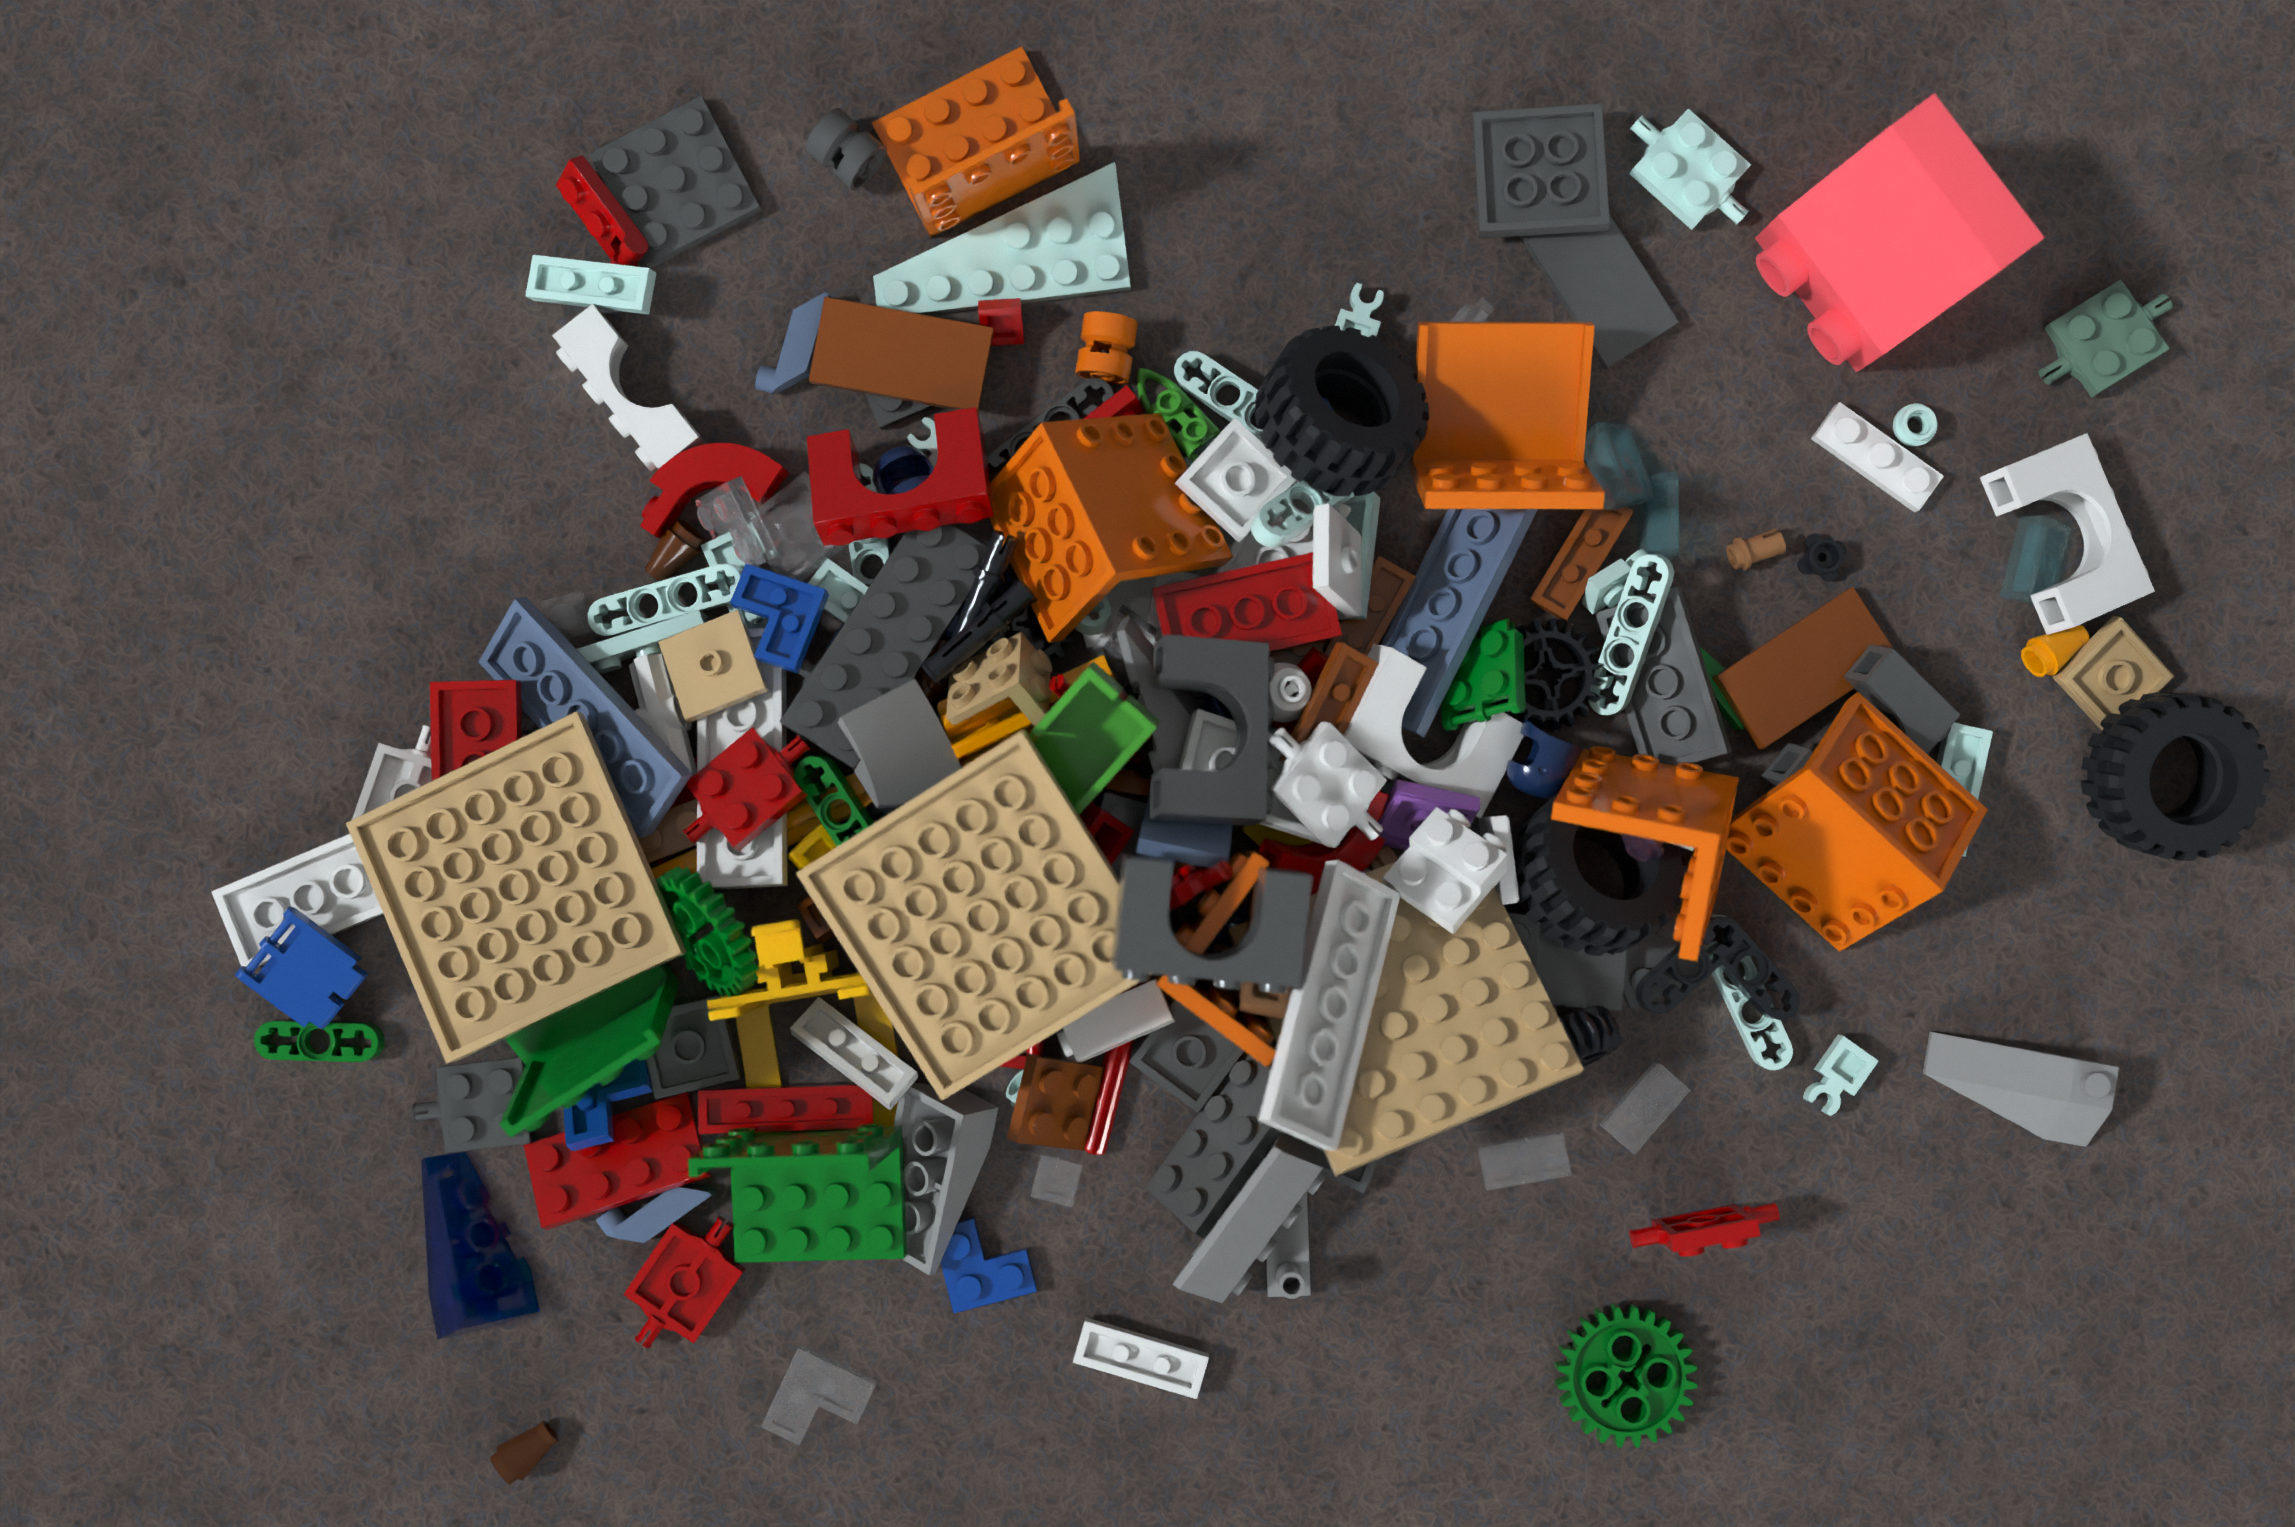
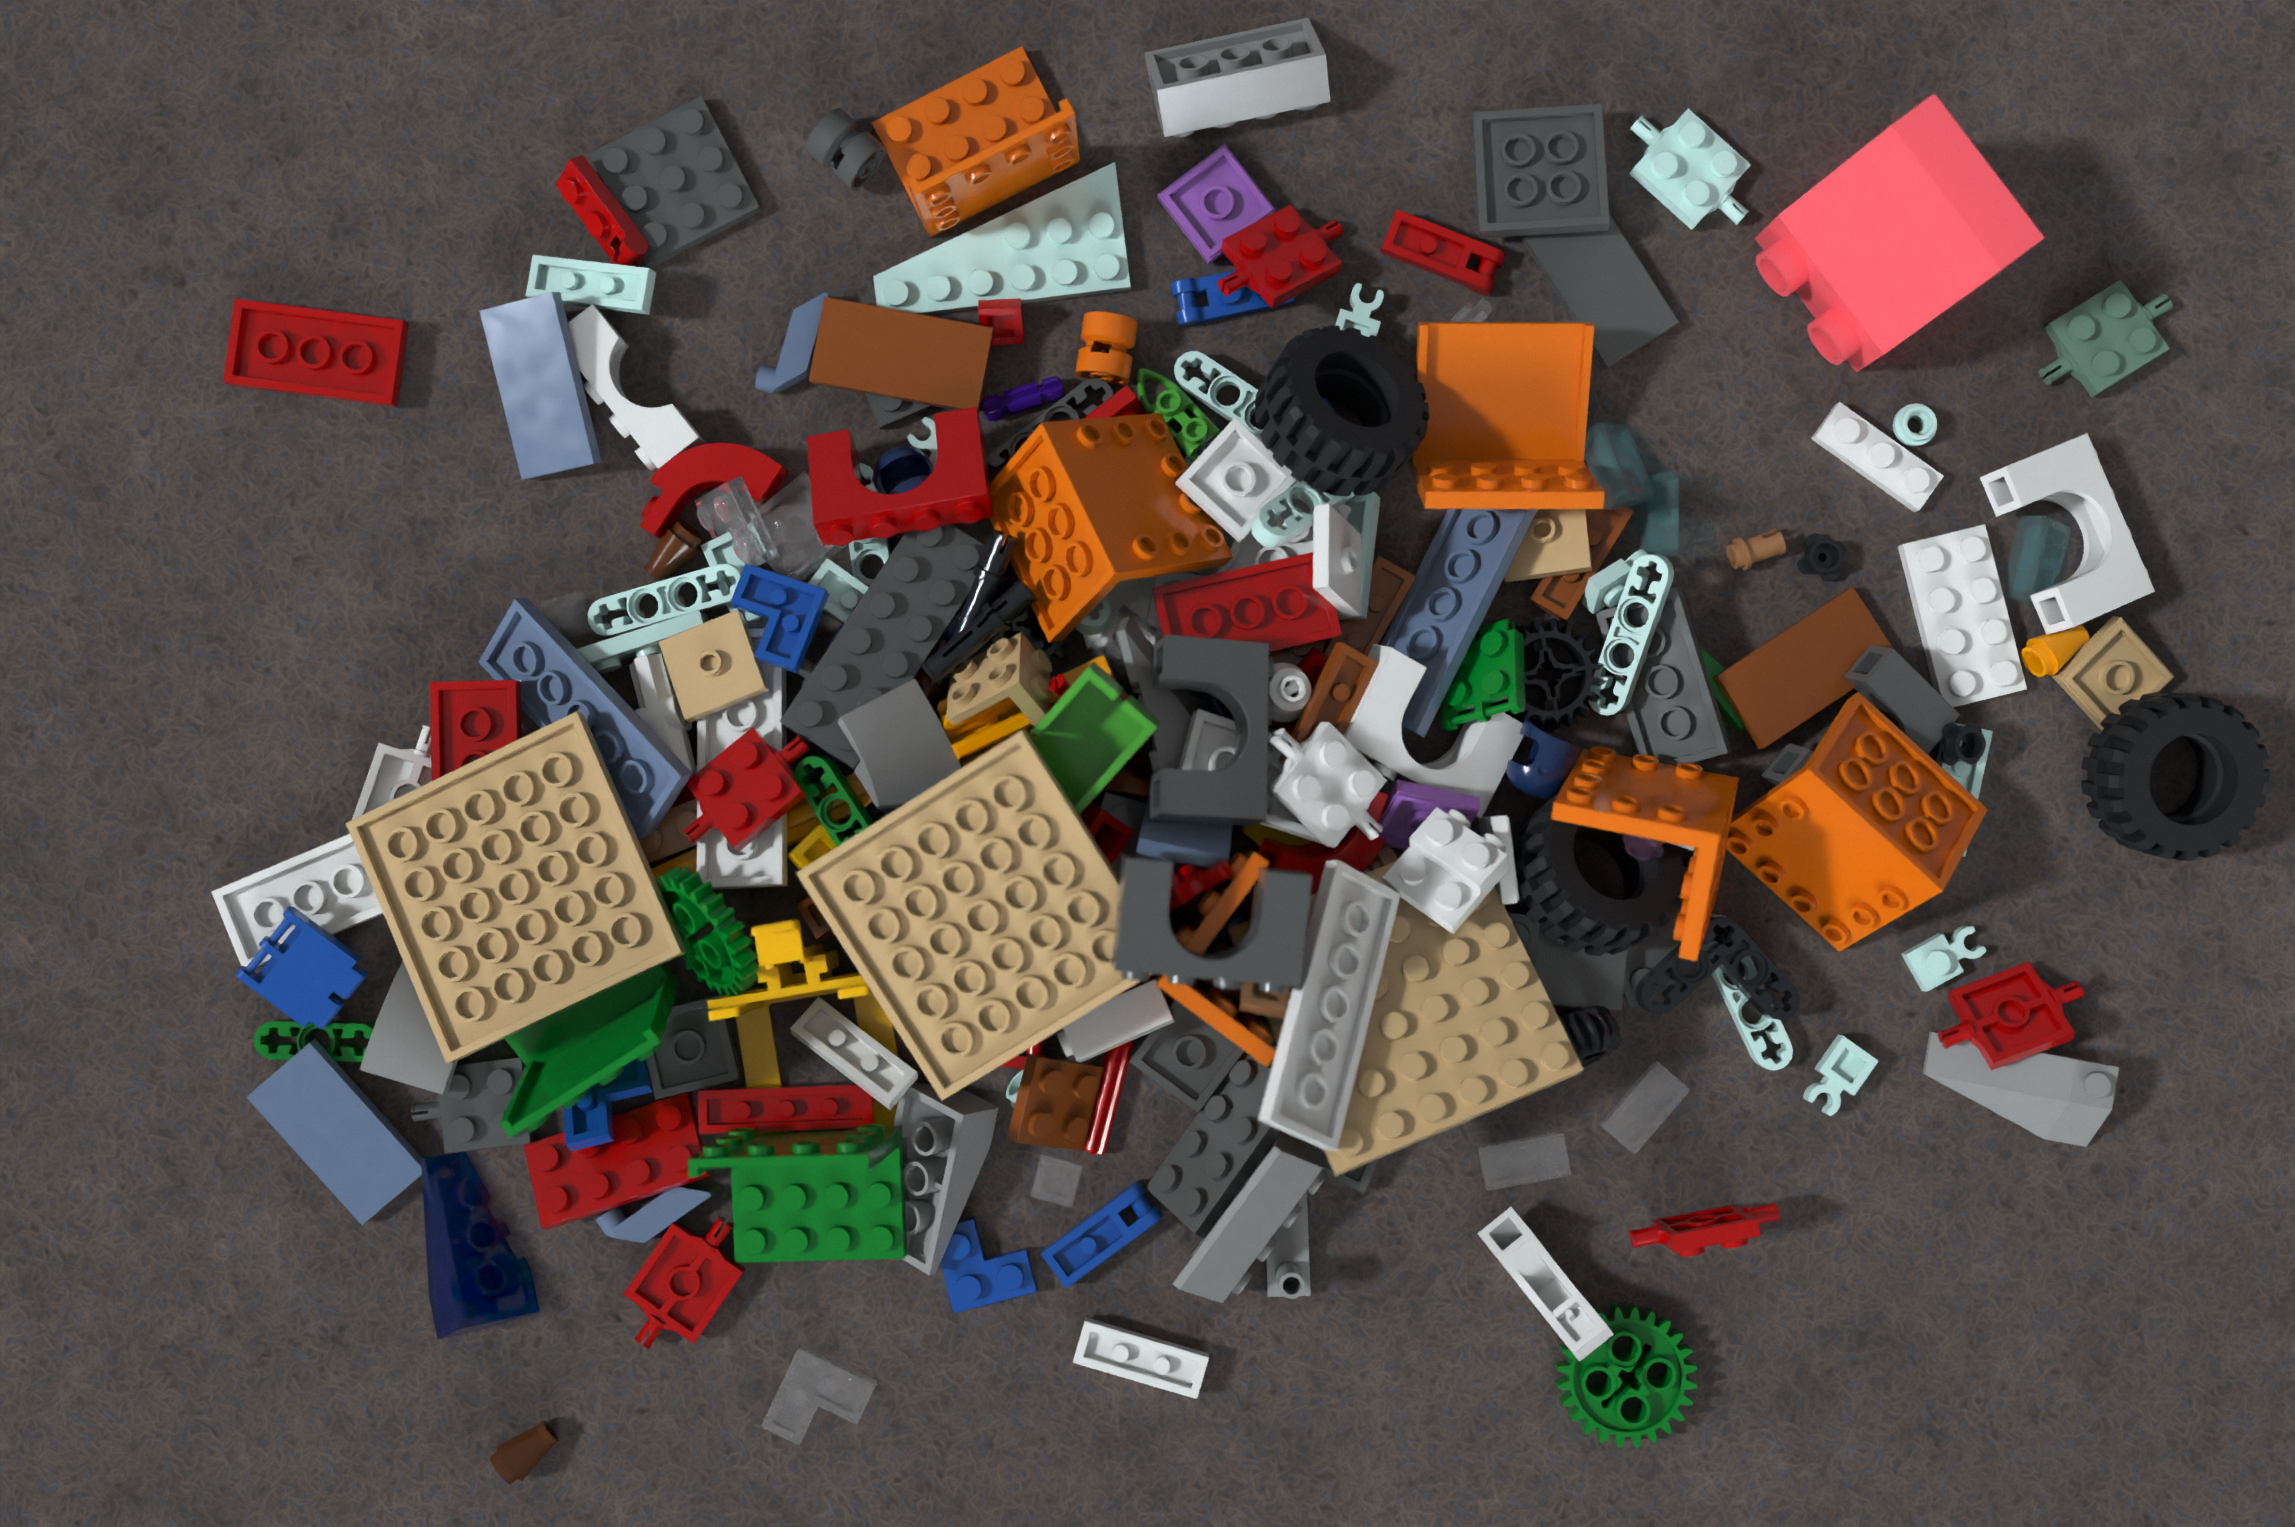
none -> red plate [223,298,409,407]
none -> sand blue tile [246,1039,430,1225]
none -> light grey slope [360,961,458,1095]
none -> sand blue tile [479,292,602,480]
none -> dark purple axle [981,376,1065,421]
none -> blue plate [1041,1180,1163,1289]
none -> light grey slope [1144,17,1331,137]
none -> medium lavender plate [1157,143,1276,265]
none -> blue plate [1170,270,1295,327]
none -> red plate [1218,204,1343,309]
none -> red plate [1380,209,1506,296]
none -> white arch [1477,1207,1614,1362]
none -> tan plate [1504,509,1592,582]
none -> white plate [1898,524,2027,707]
none -> light aqua plate [1901,926,1986,992]
none -> red plate [1938,961,2084,1071]
none -> black plate [1941,722,1986,765]

